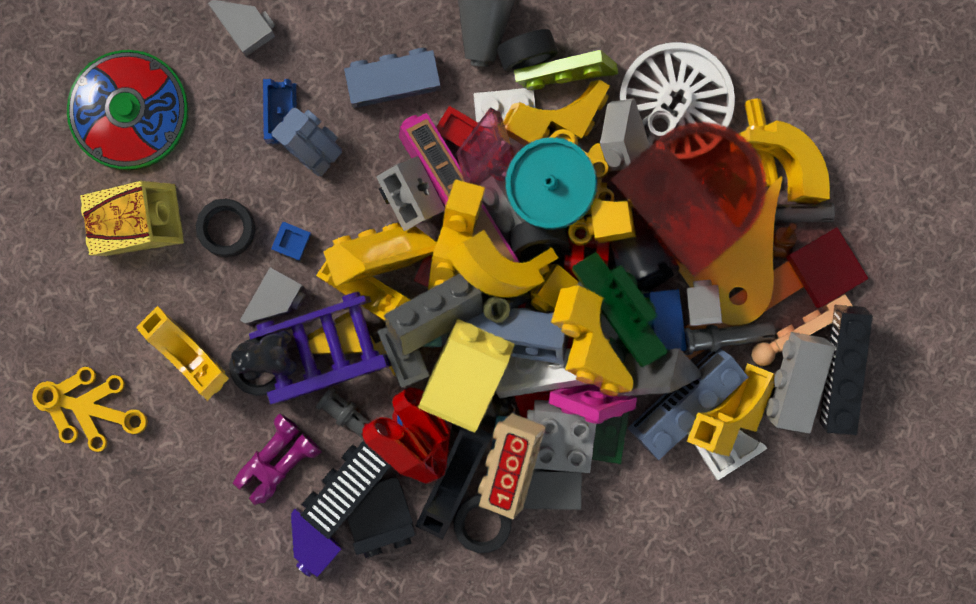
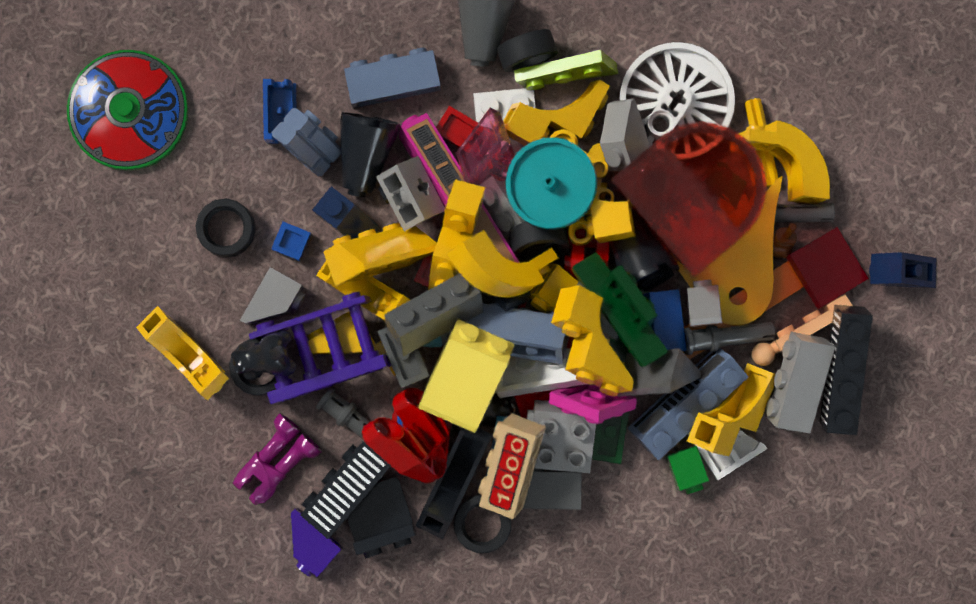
yellow plant [32,367,148,452] -> none
slope [81,181,184,256] -> none
light grey slope [208,0,275,57] -> none
olive hinge [482,296,510,323] -> none
none -> dark blue slope [312,186,381,239]
none -> black cone [340,112,400,197]
none -> green brick [666,446,709,495]
none -> dark blue slope [869,252,936,288]

